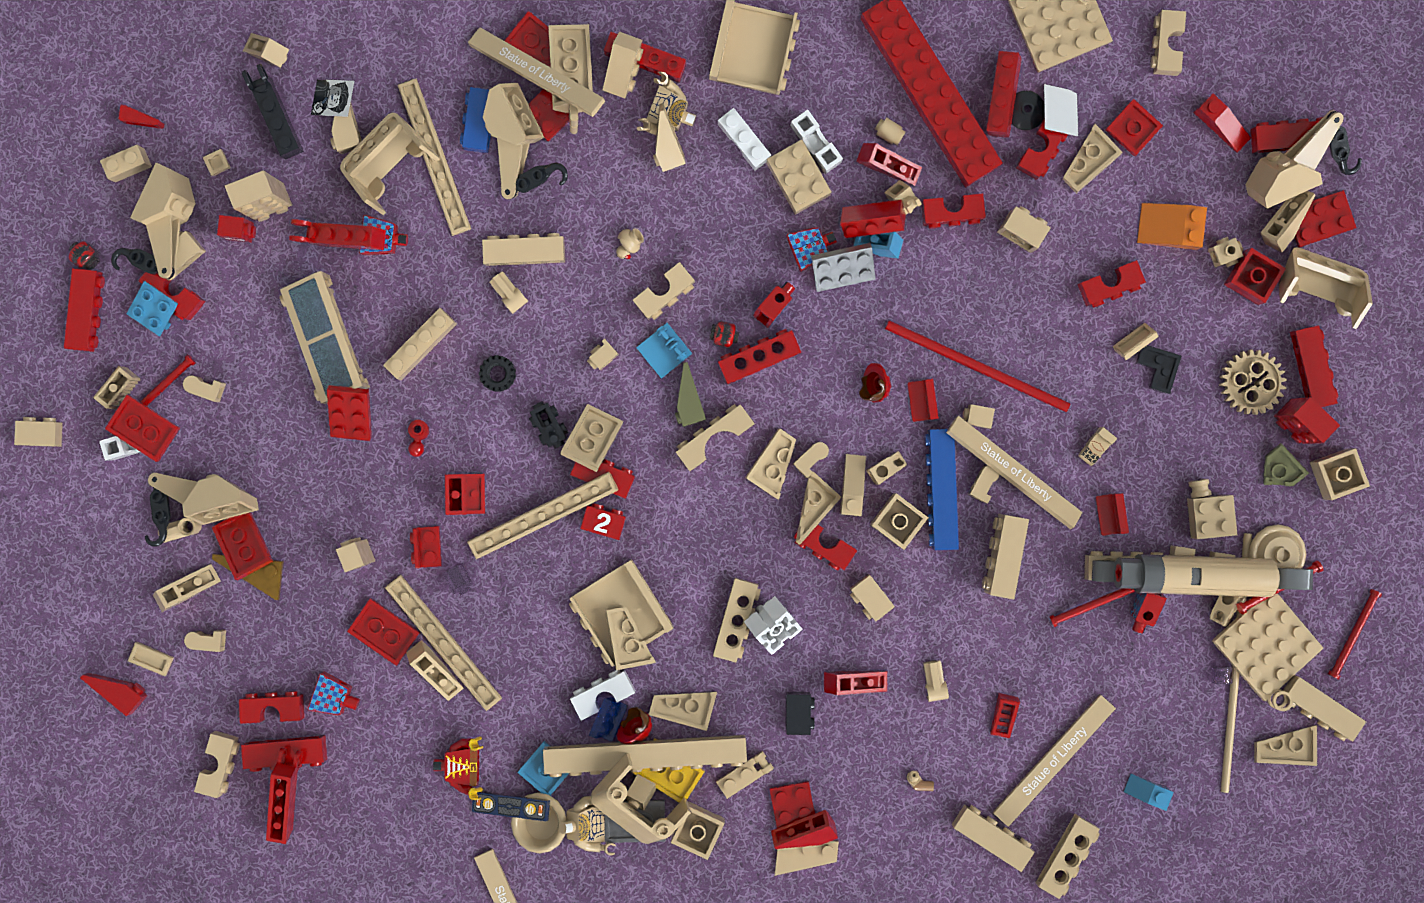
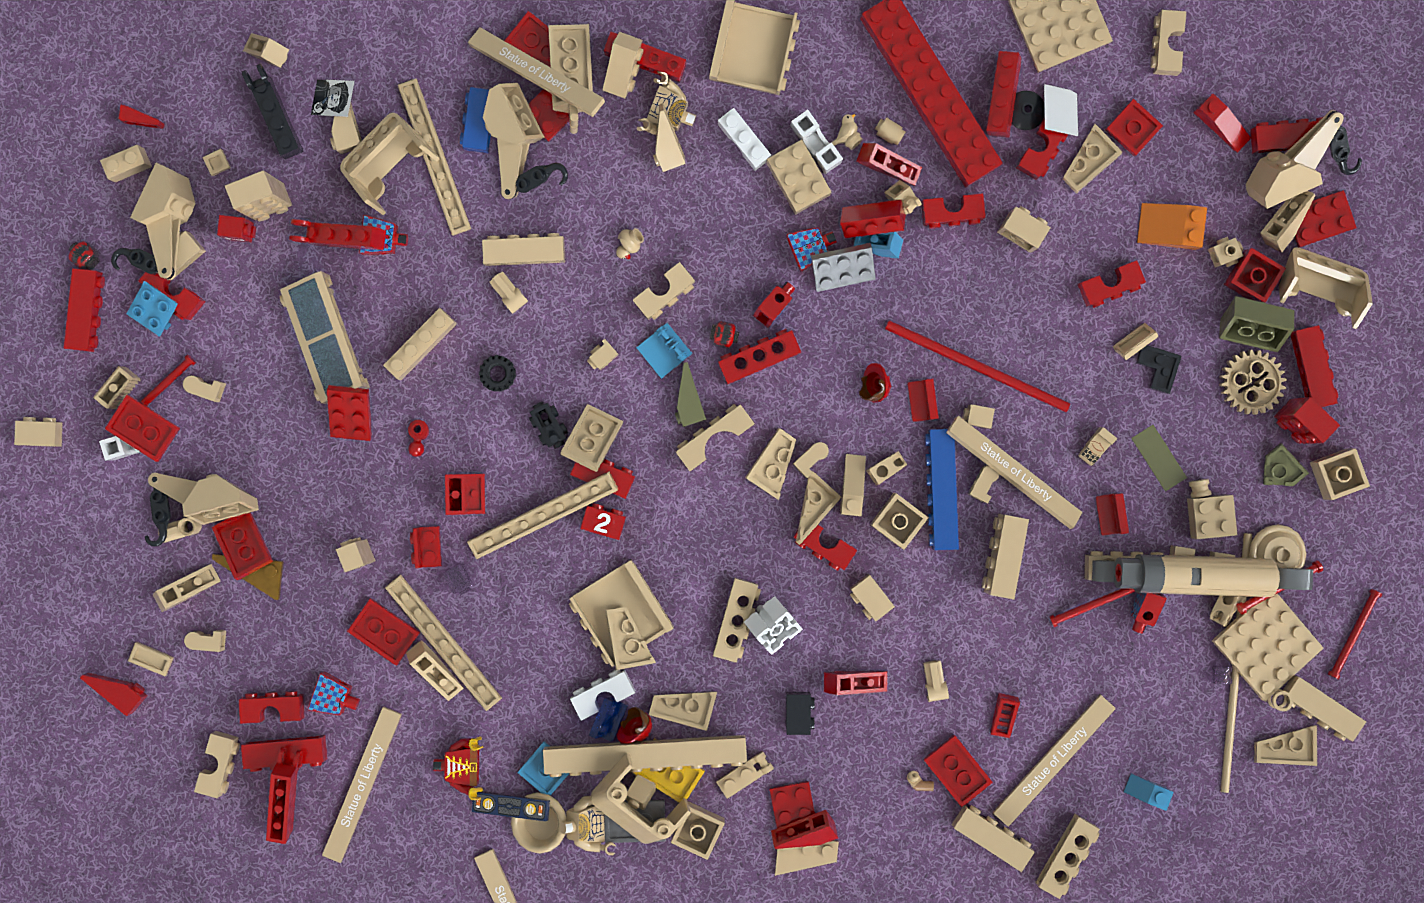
none -> tan tile [322,707,402,863]
none -> tan animal [832,114,863,150]
none -> red plate [923,734,993,807]
none -> olive piece [1131,425,1187,492]
none -> olive brick [1219,296,1295,352]

